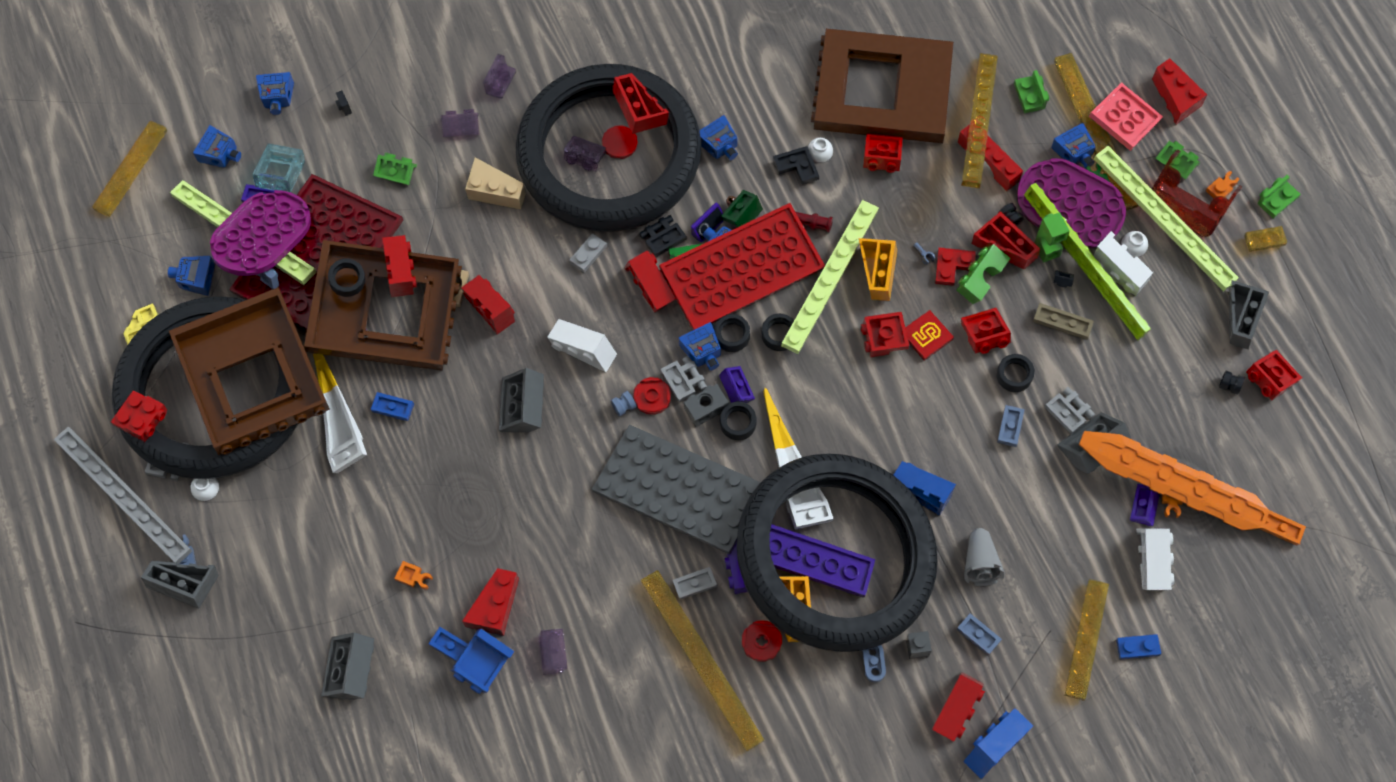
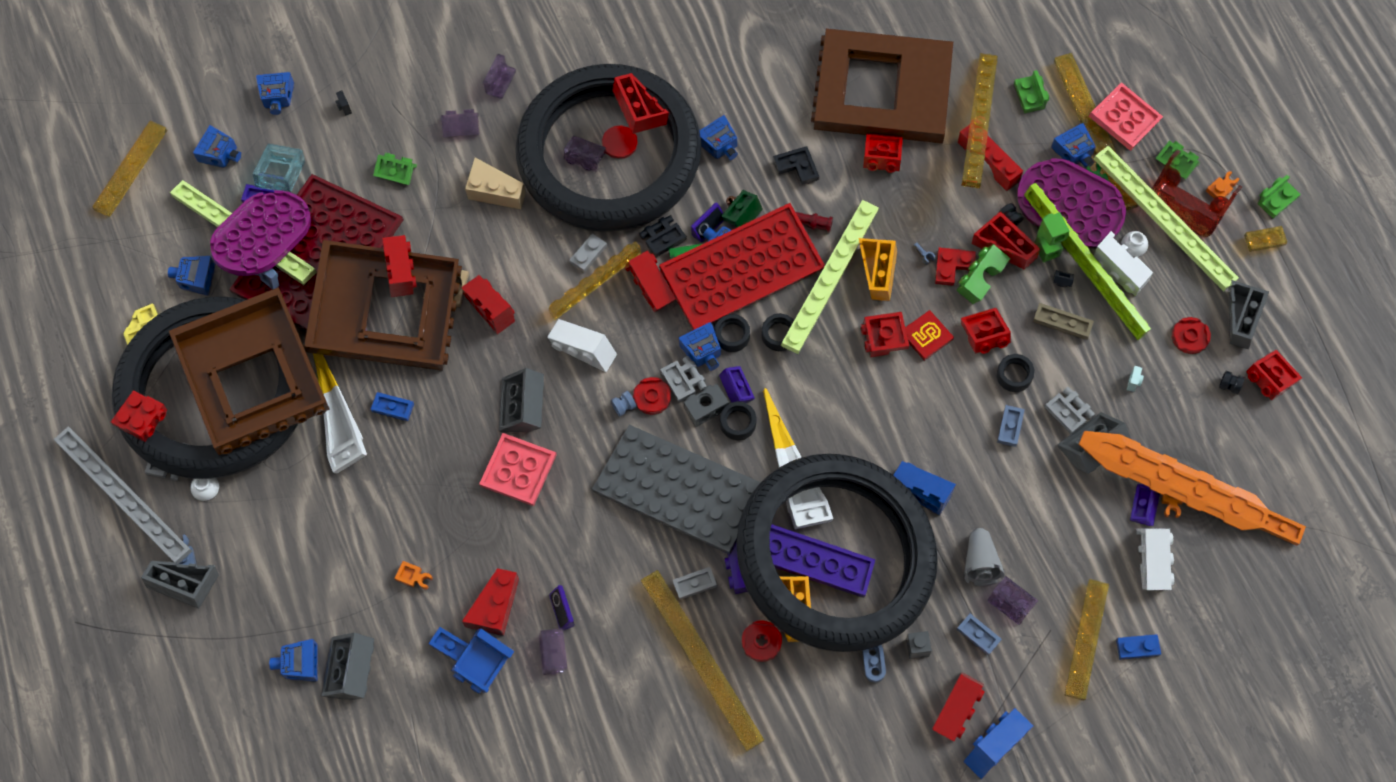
black tyre [328,258,365,297] -> none
white piece [808,137,833,163] -> none
red wedge [1152,58,1207,125] -> none
none -> blue torso [269,639,318,682]
none -> coral plate [479,433,557,506]
none -> clear yellow plate [549,241,641,320]
none -> slope [549,585,575,631]
none -> clear purple bracket [987,576,1038,625]
none -> light aqua plate [1127,366,1144,392]
none -> red tile [1171,317,1211,354]

